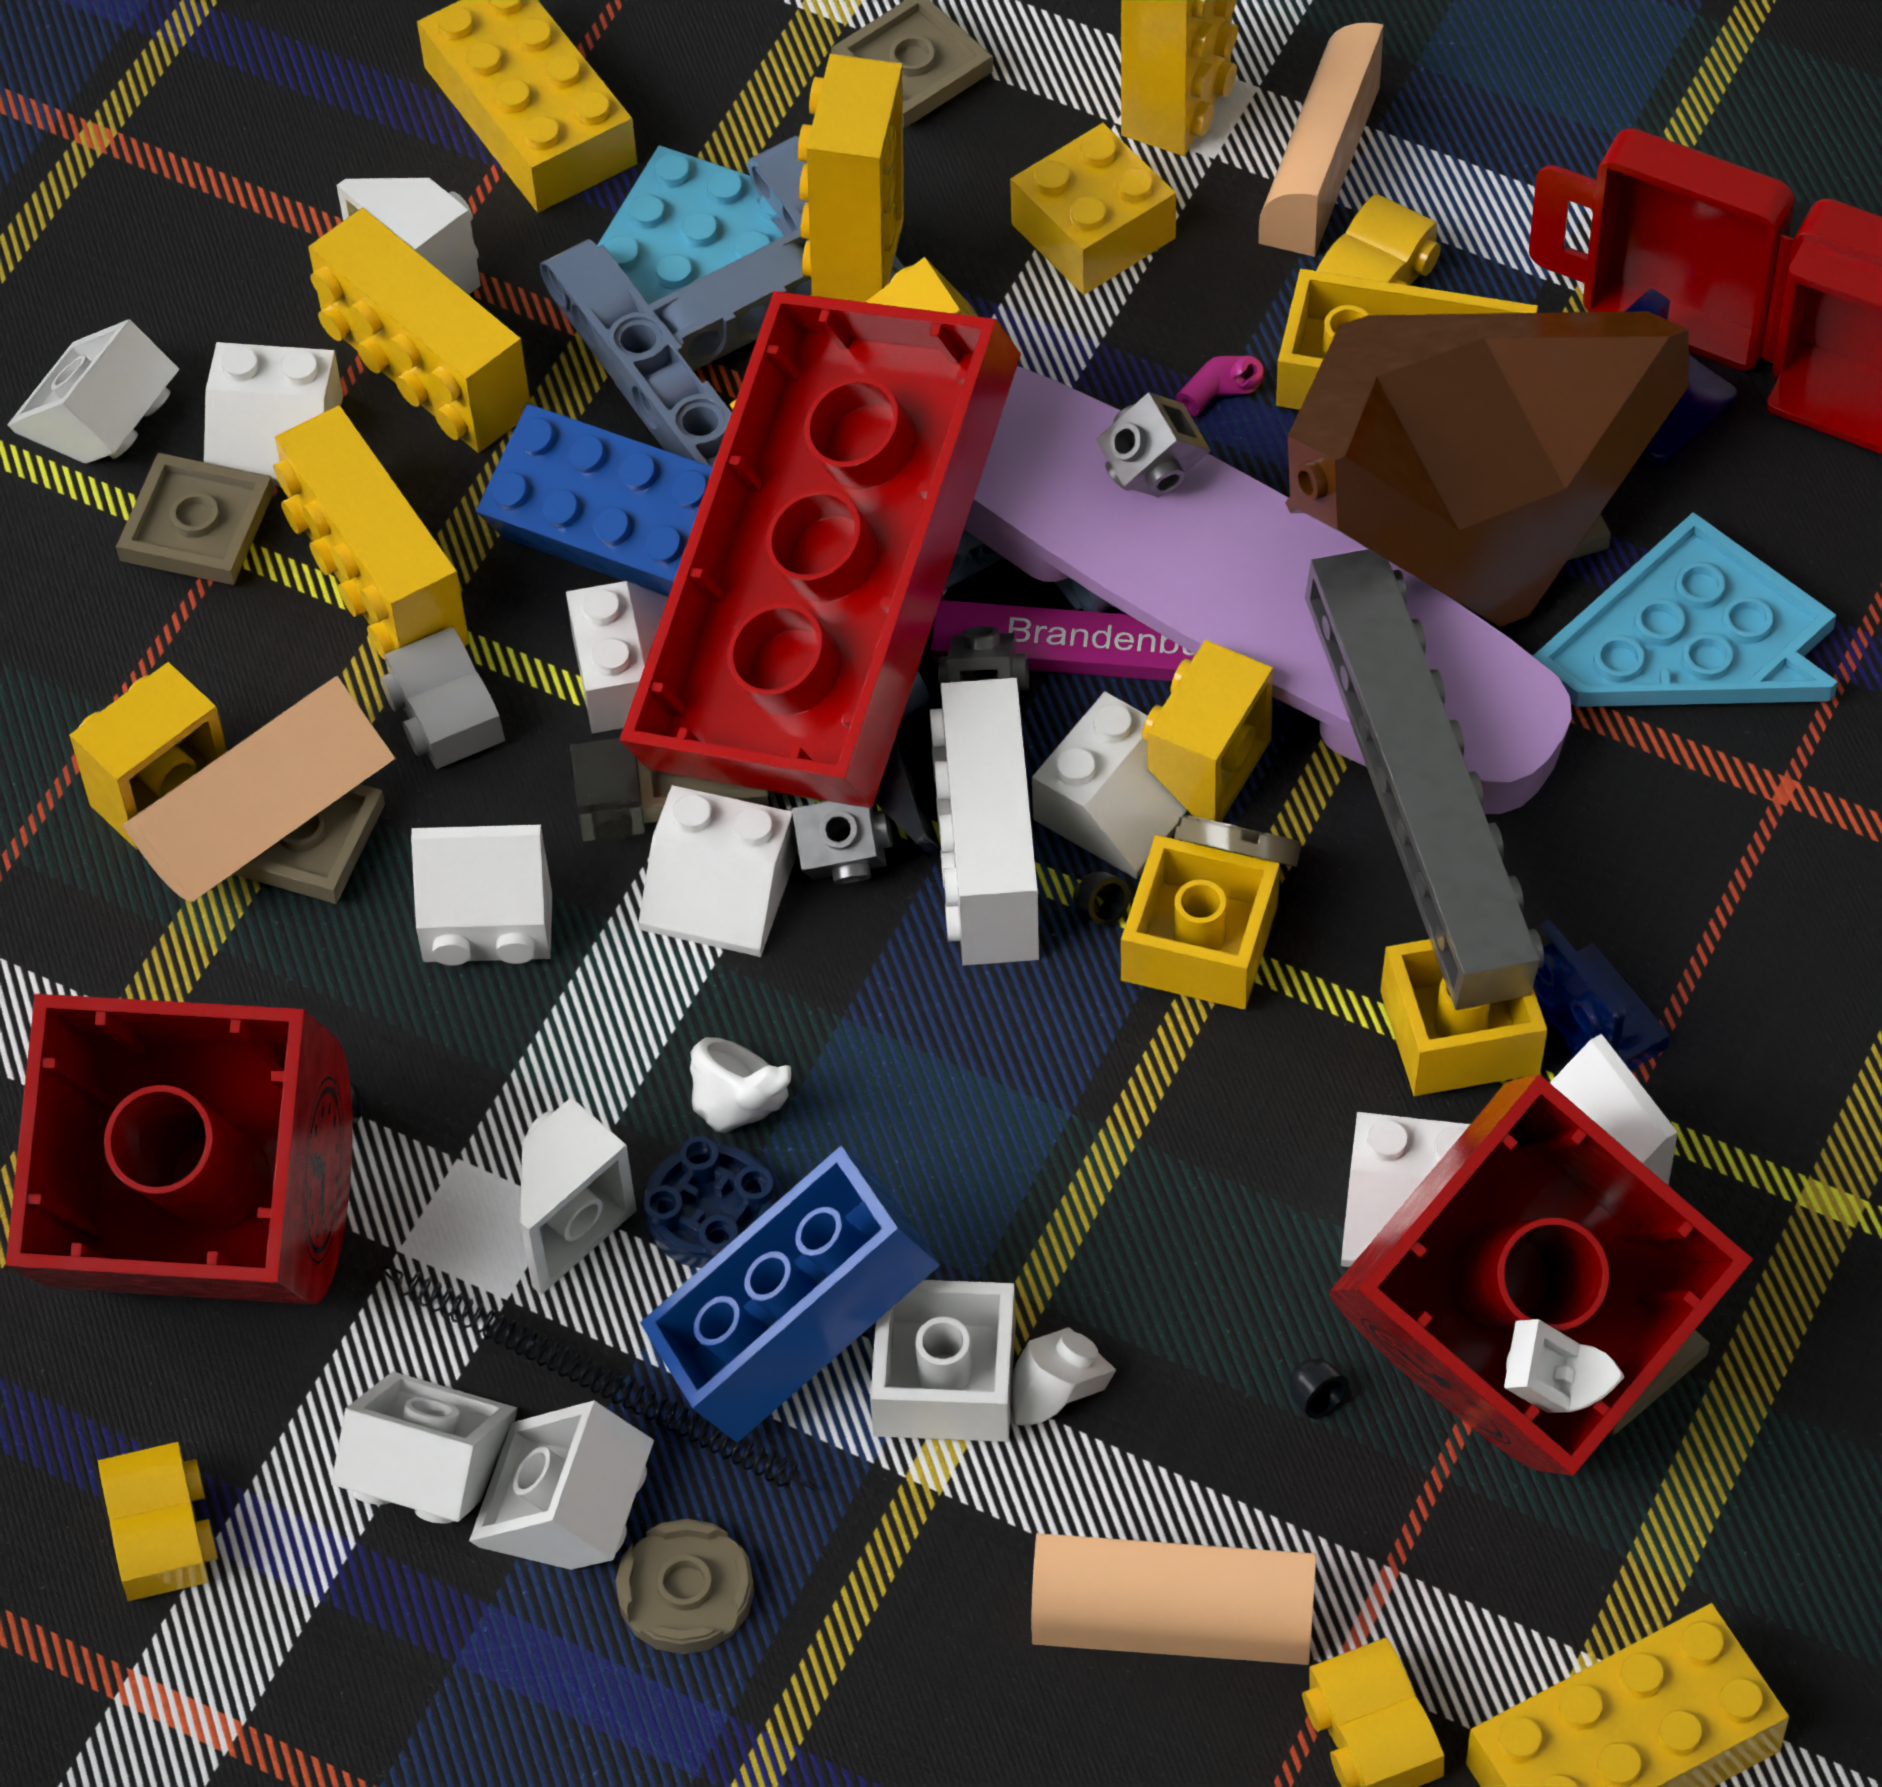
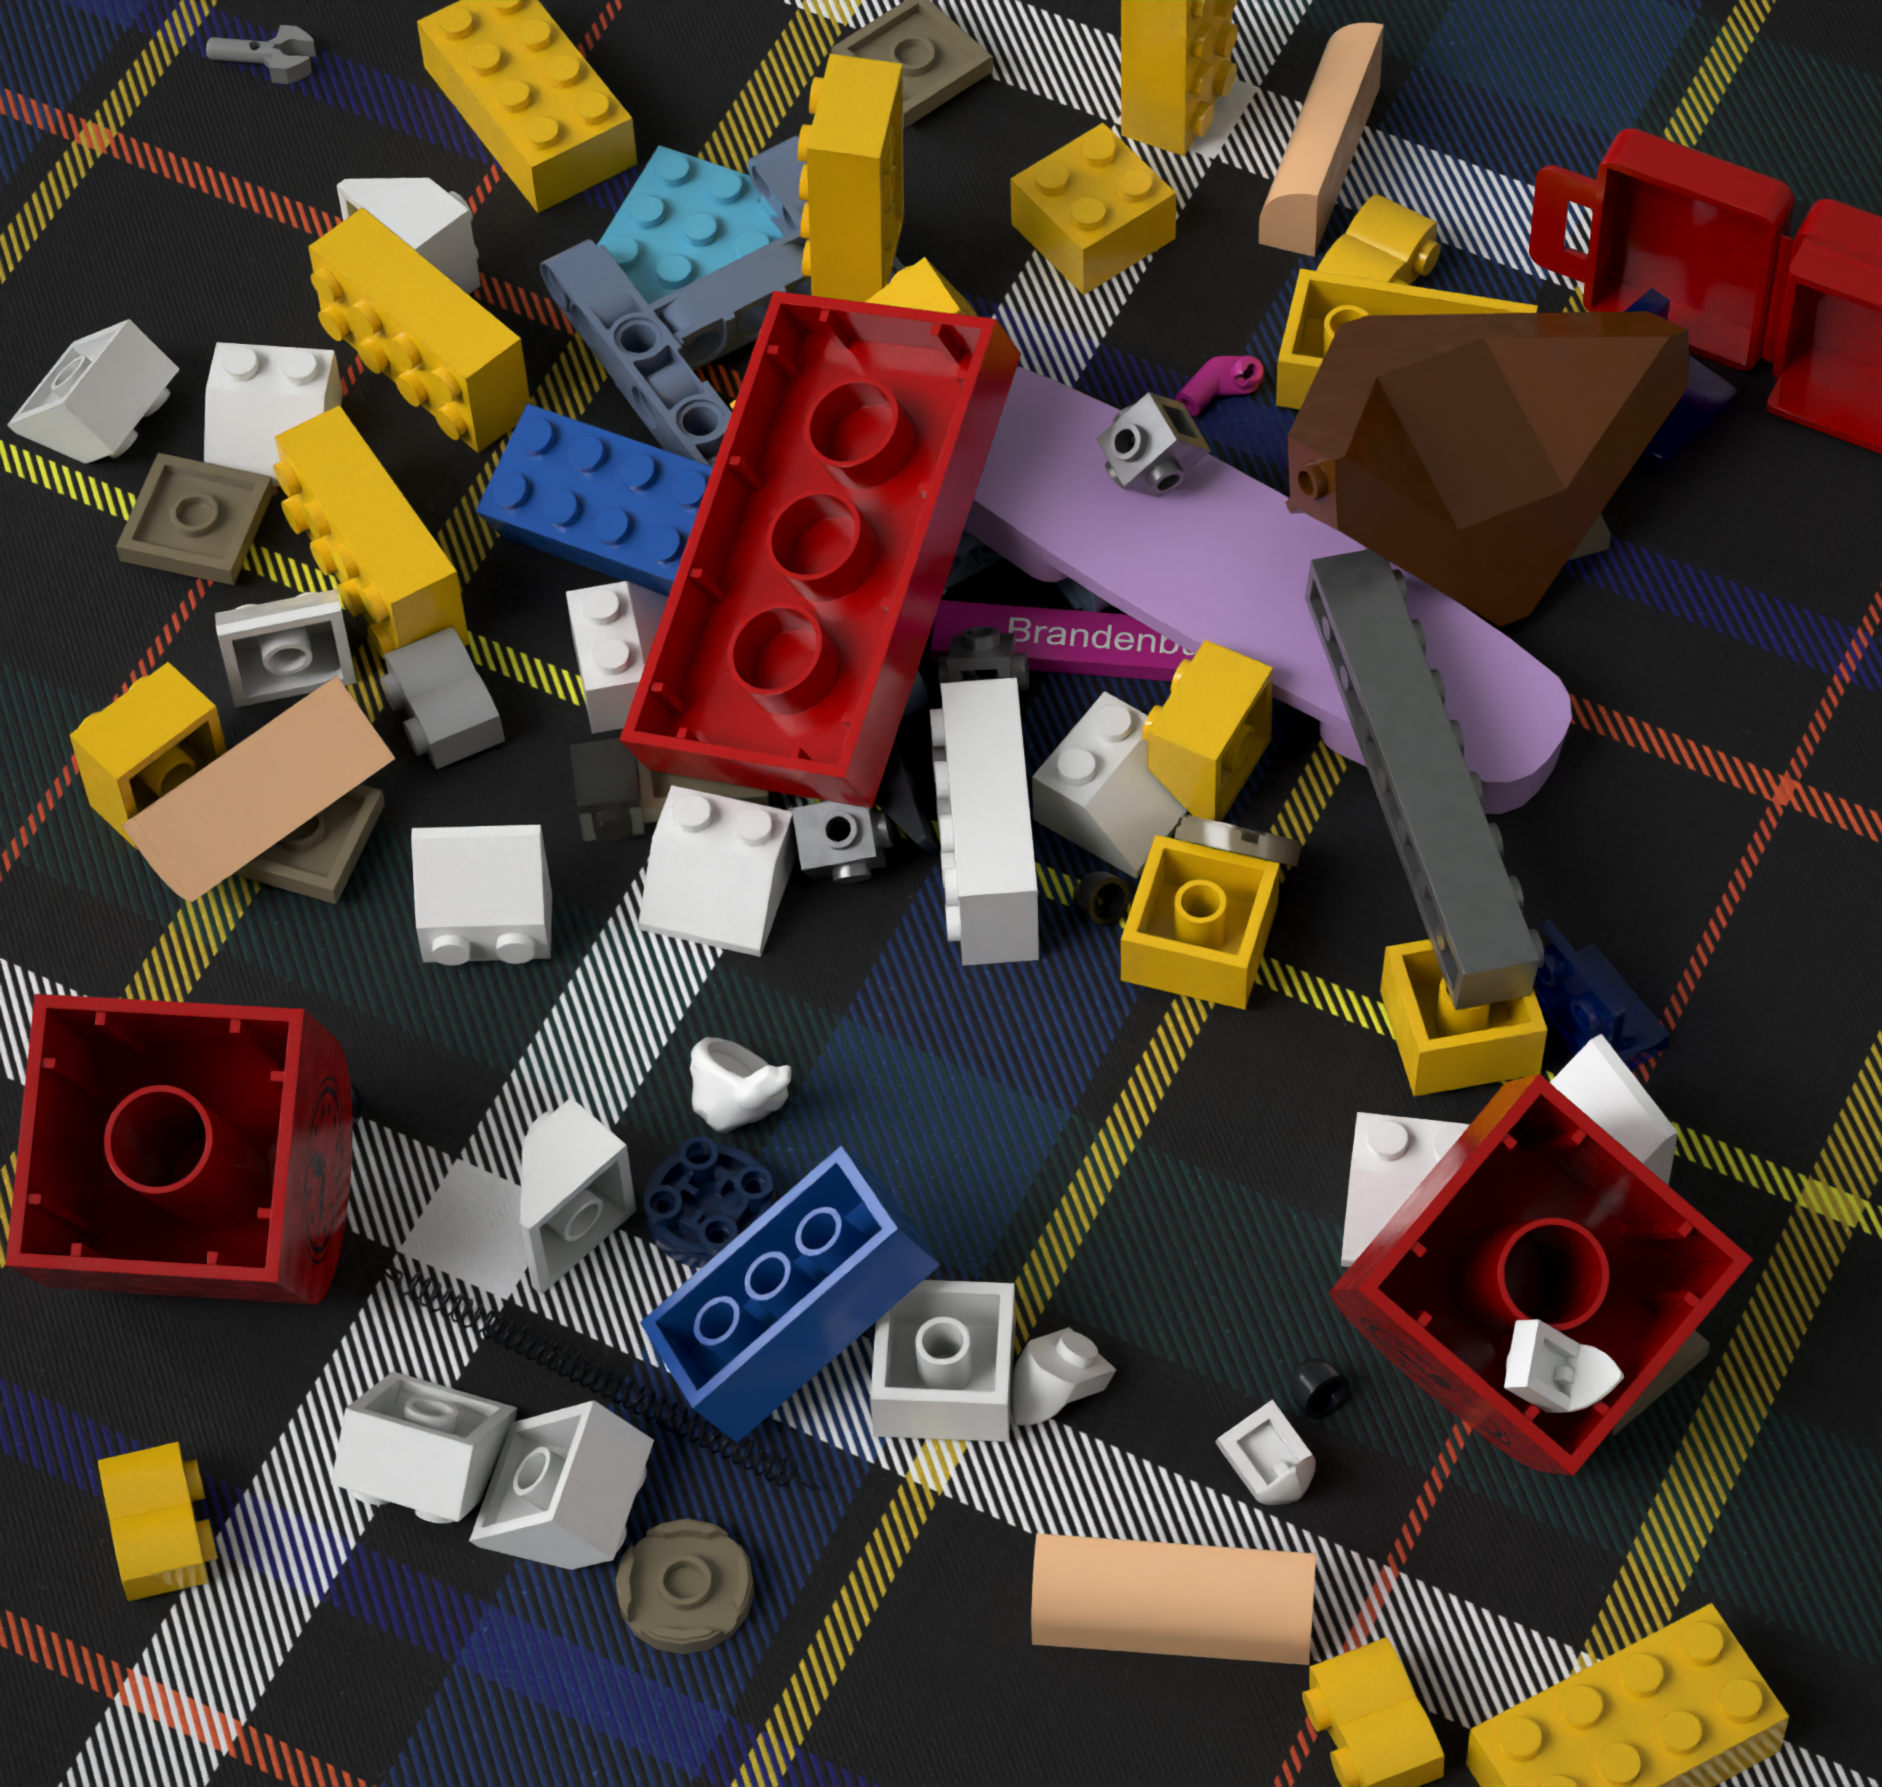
medium azure wing [1533,512,1838,707] -> none
none -> light grey bar [206,25,317,84]
none -> white slope [215,589,357,708]
none -> white plate [1215,1399,1316,1505]

